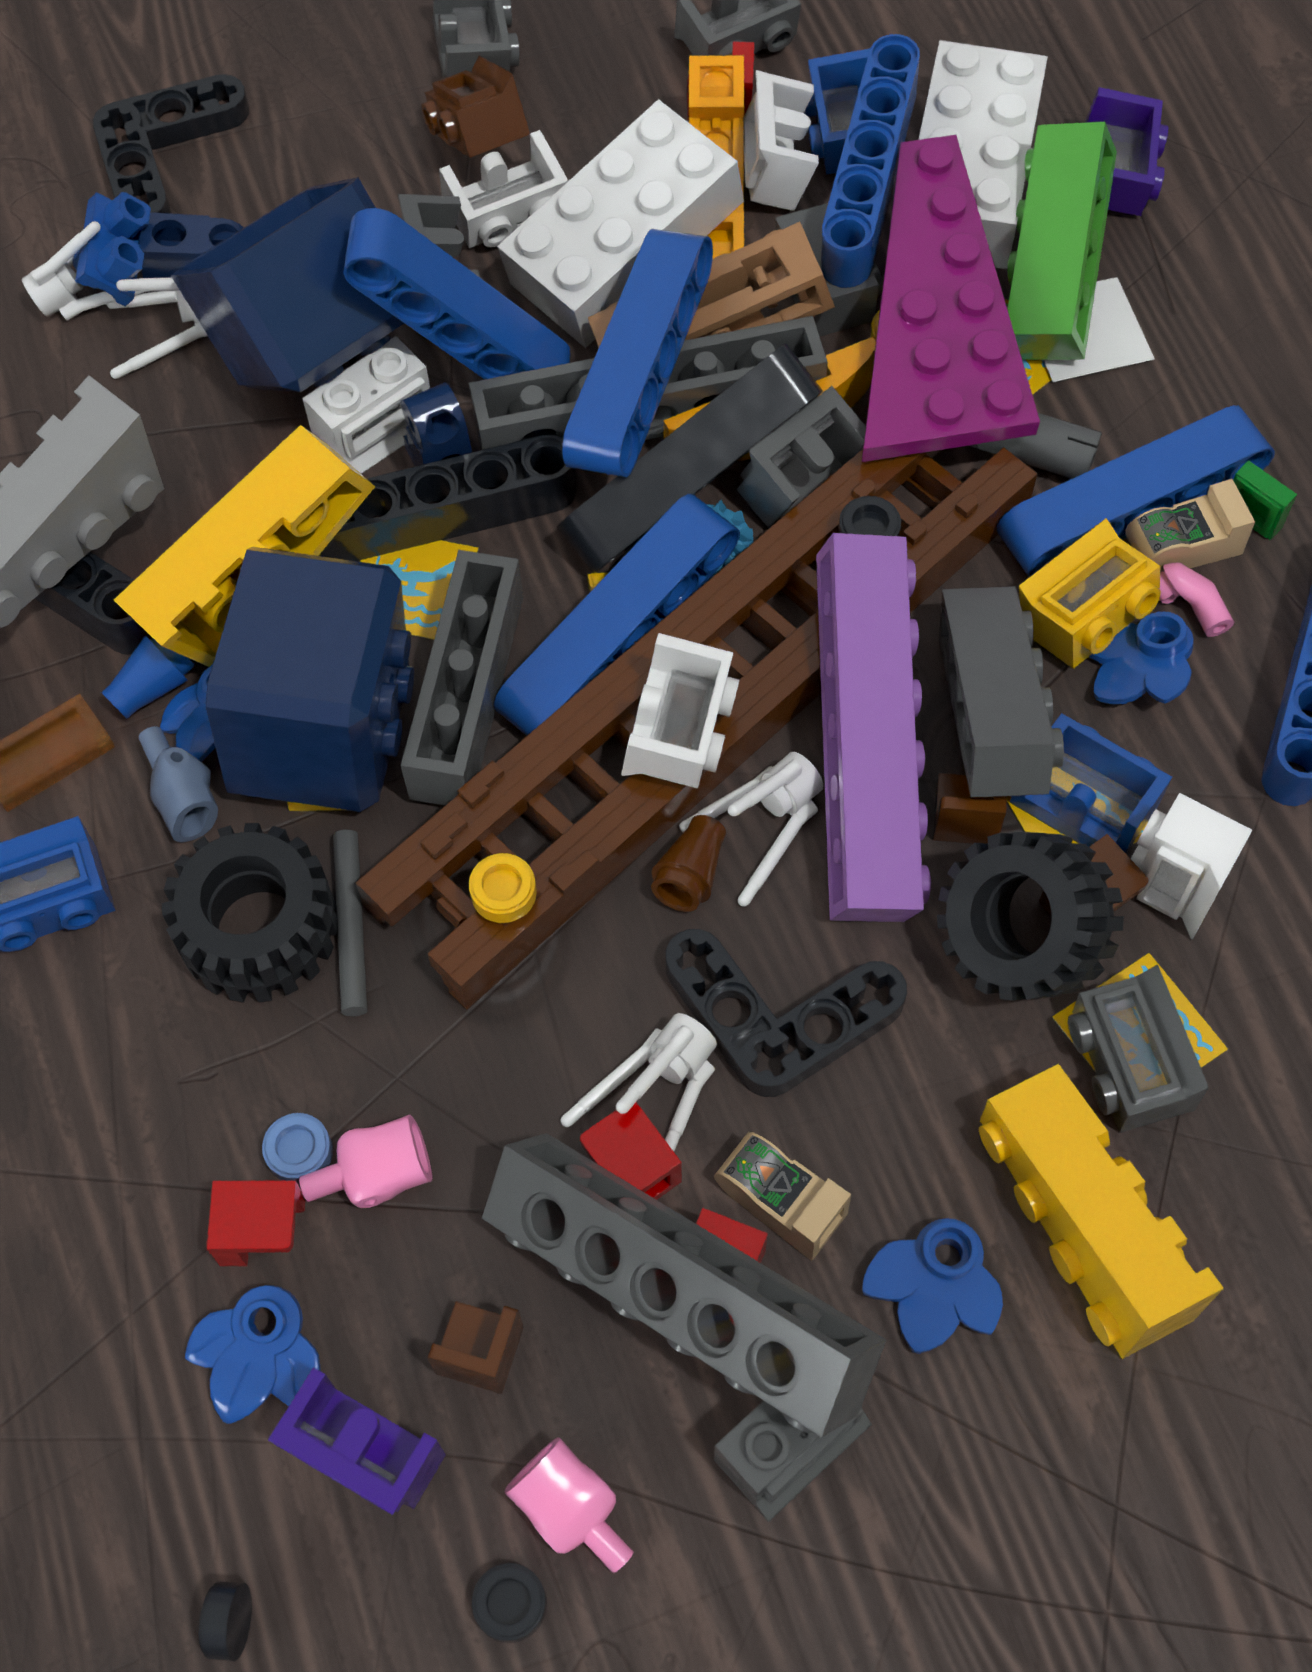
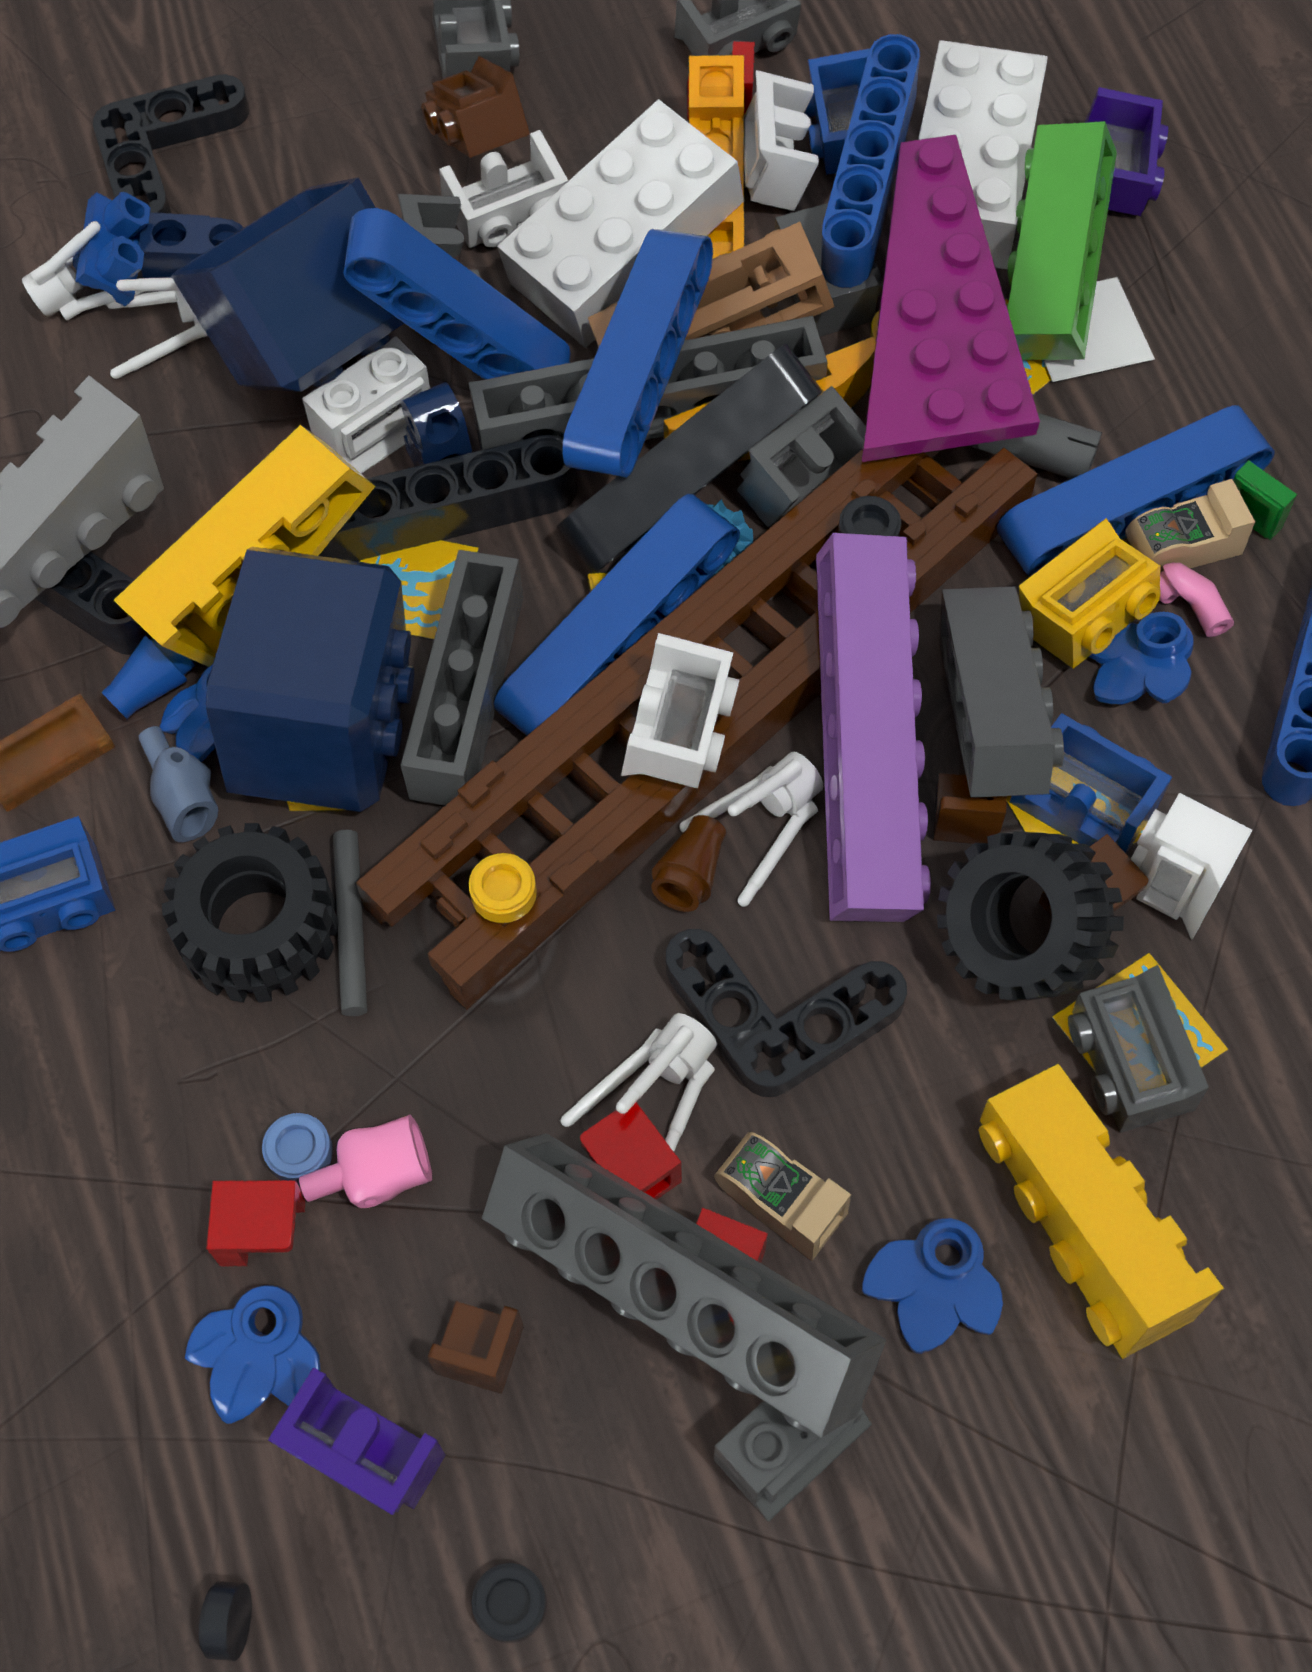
bright pink piece [505,1437,633,1573] -> none

